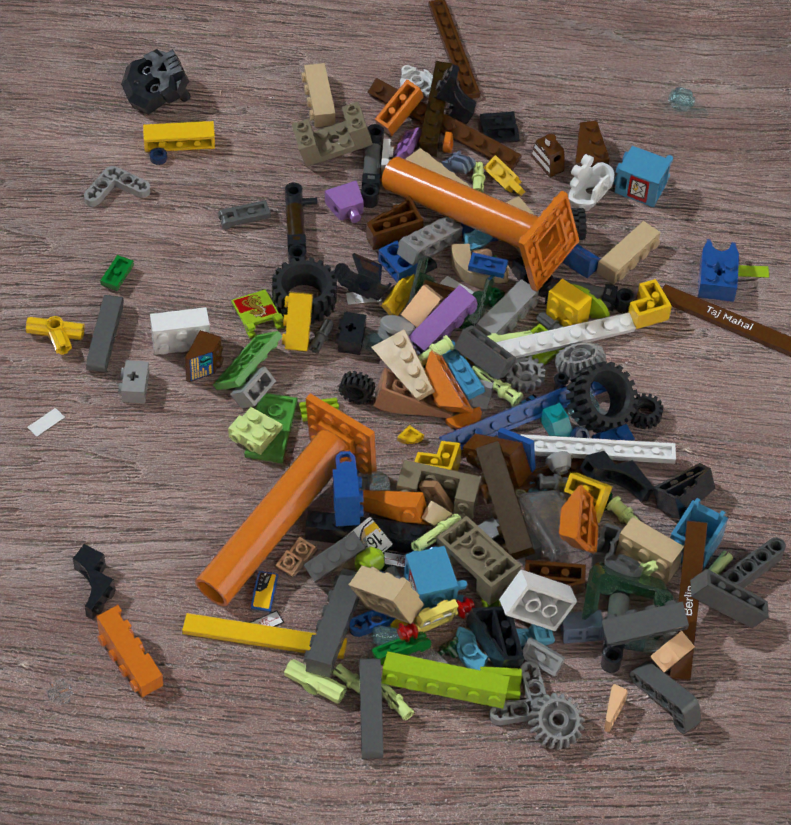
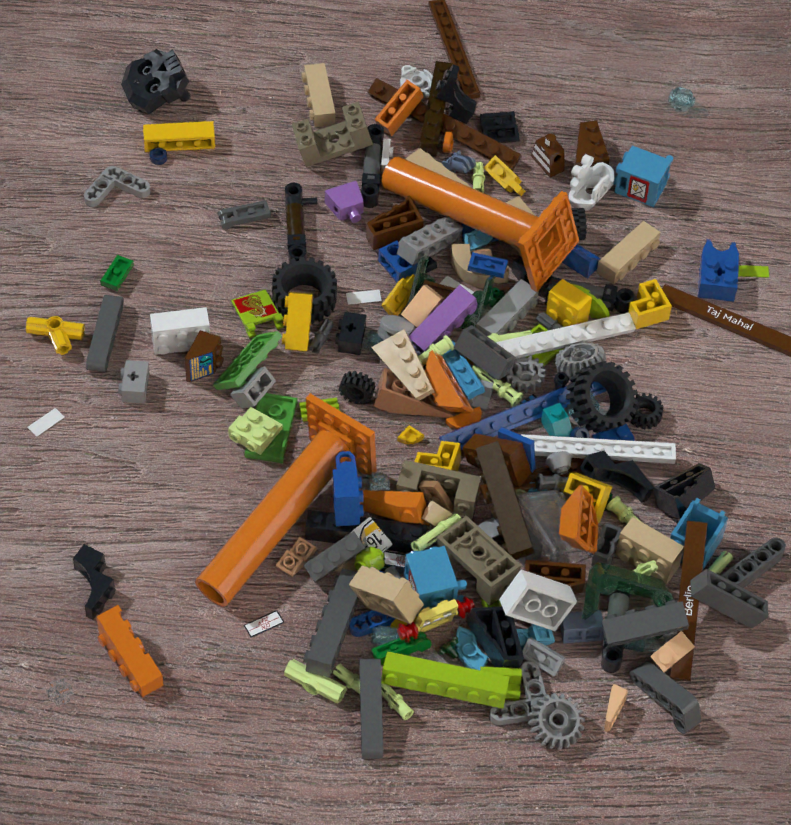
yellow tile [182,613,347,659] -> none
slope [251,571,279,612] -> none
black piece [334,253,392,301] -> none
medium lavender plate [393,127,422,159] -> none
dark grey tile [603,552,644,577] -> none

